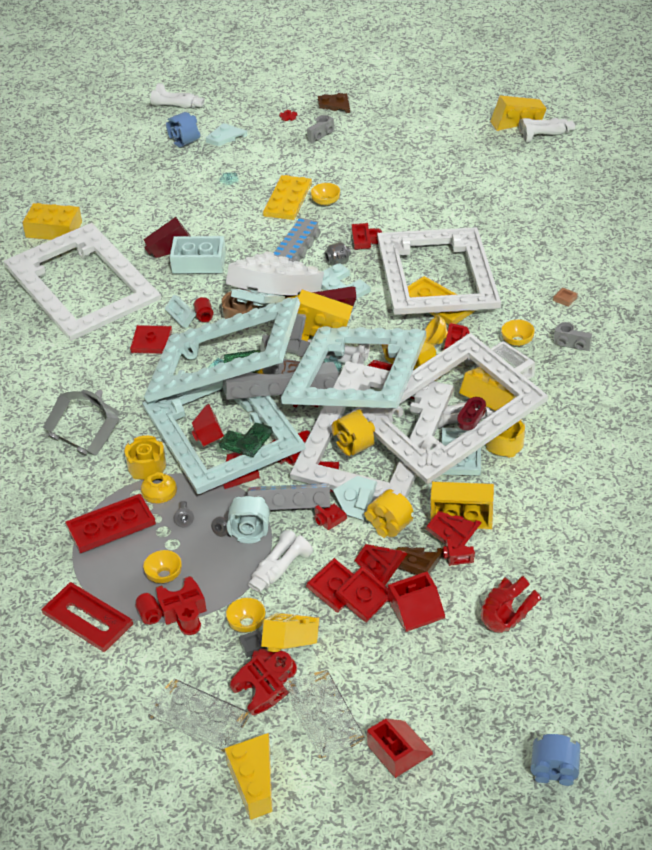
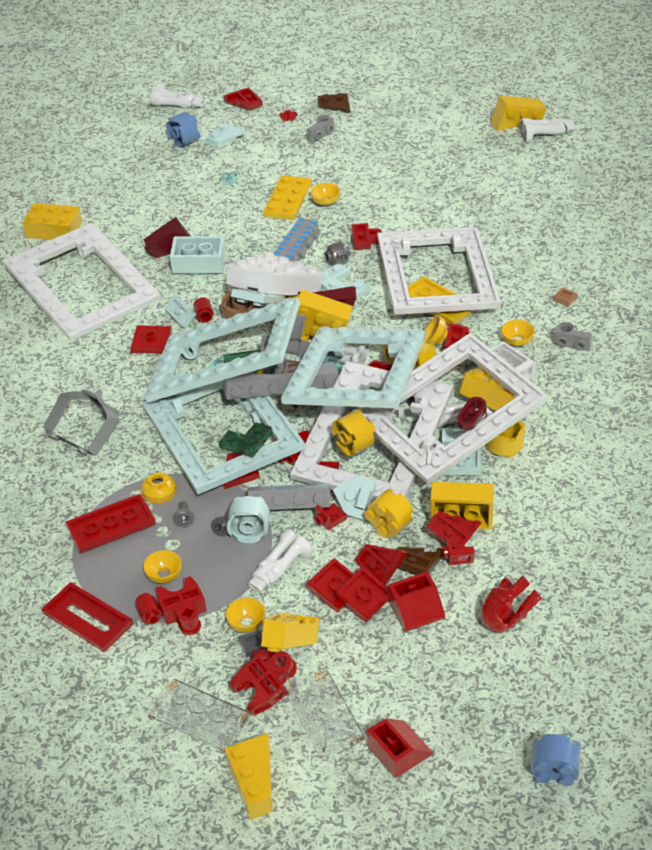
yellow brick [124,435,166,480] -> none
red slope [191,404,224,447] -> none
none -> red wing [223,87,263,110]

